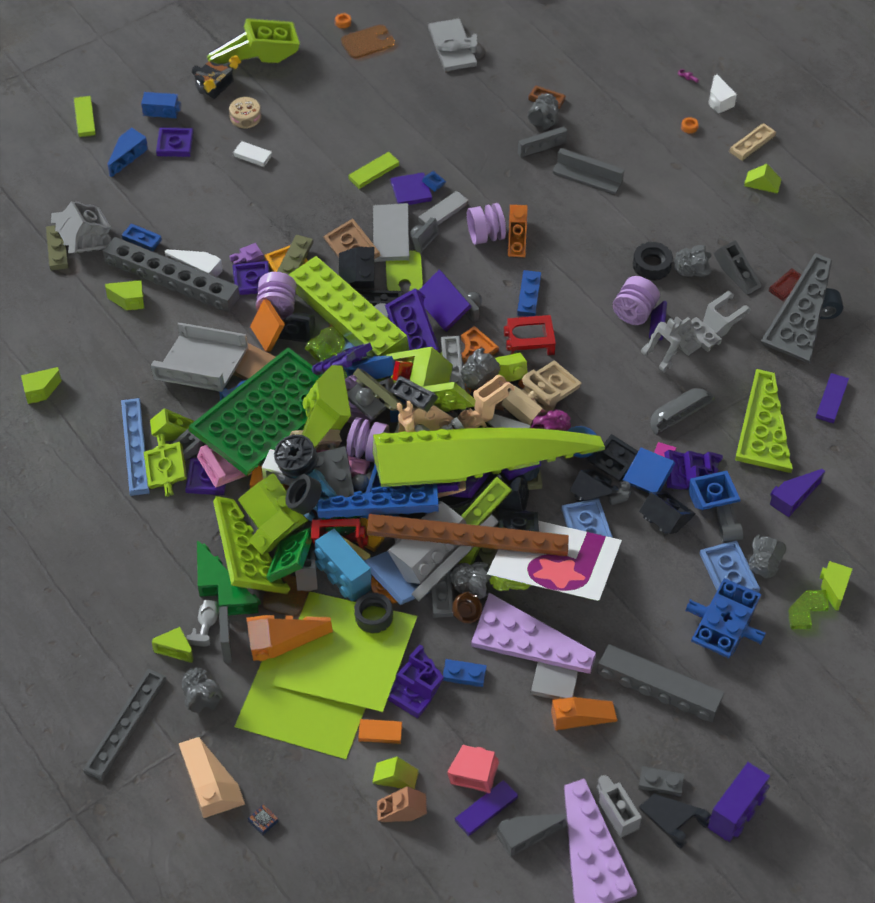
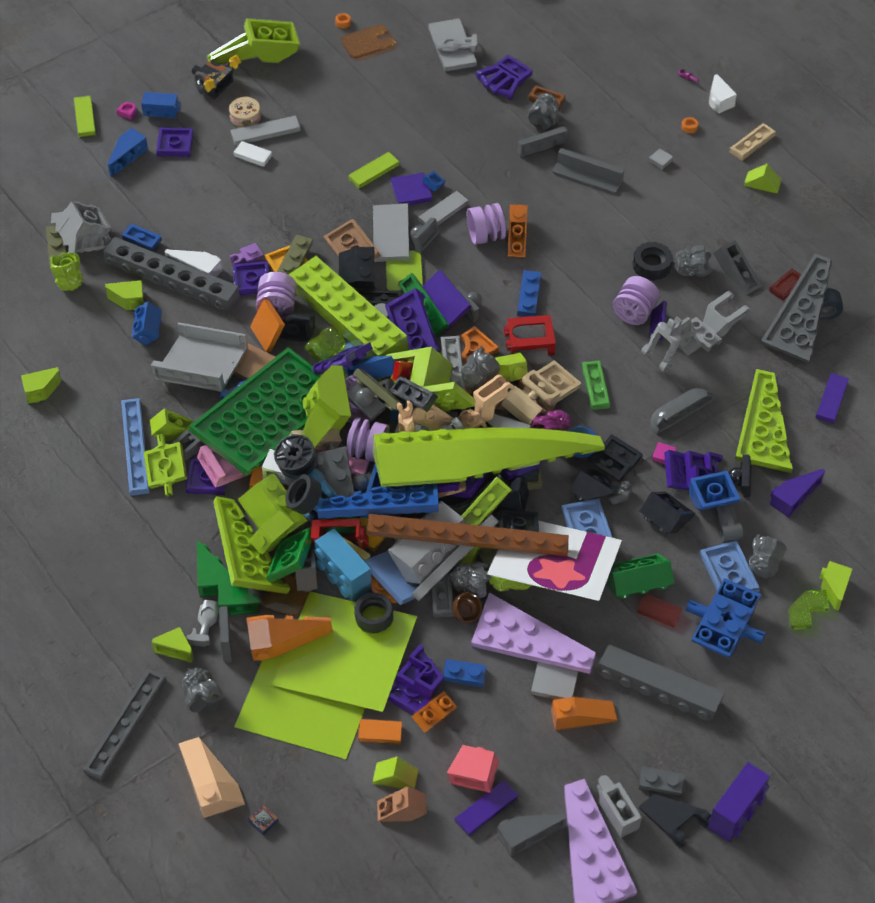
blue tile [623,448,675,493] -> none
none -> lime hair [50,252,83,291]
none -> dark pink tile [116,102,137,120]
none -> blue brick [132,301,162,346]
none -> light grey tile [230,116,300,146]
none -> green tile [399,273,450,337]
none -> orange slope [411,691,457,733]
none -> dark purple plate [476,55,533,100]
none -> bright green tile [582,361,610,410]
none -> green slope [607,553,674,598]
none -> clear red tile [637,594,682,627]
none -> light grey tile [649,148,673,170]
none -> black tile [728,455,752,497]

